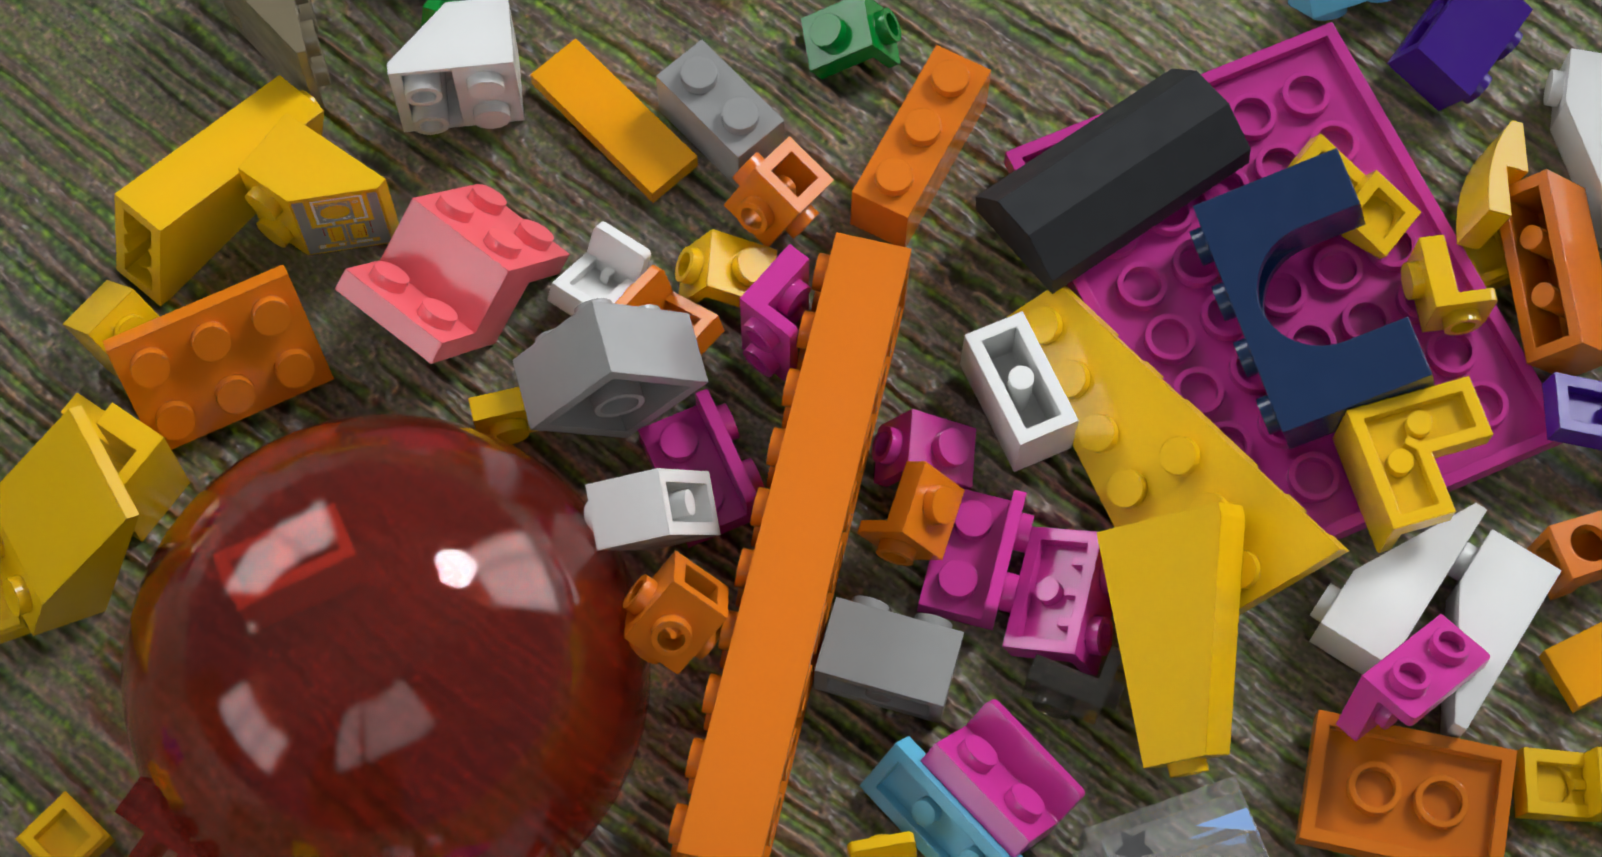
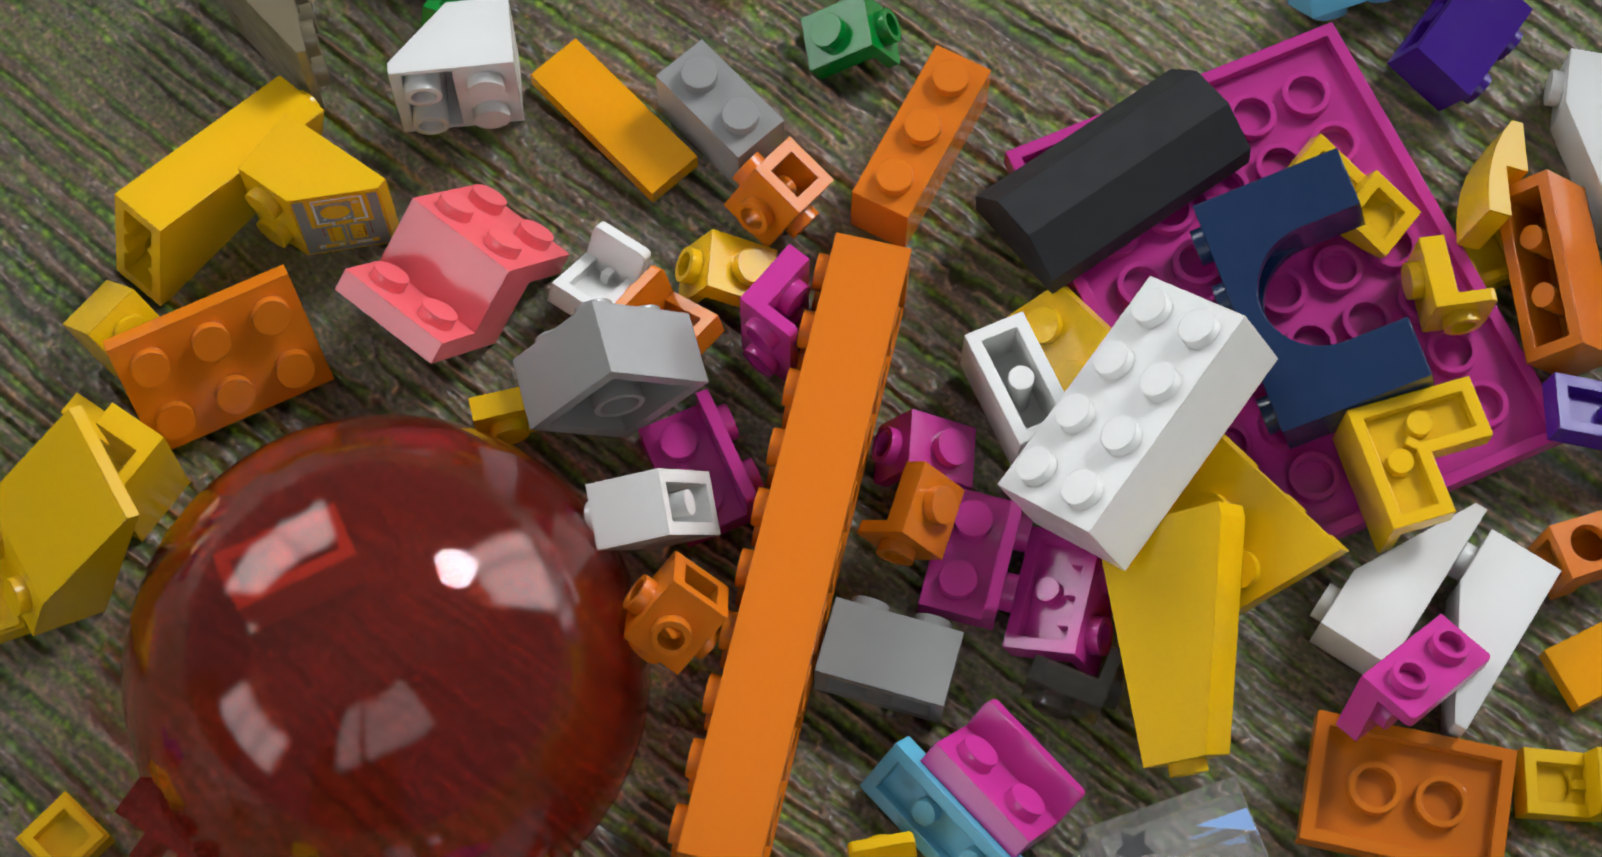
none -> white brick [997,276,1278,571]

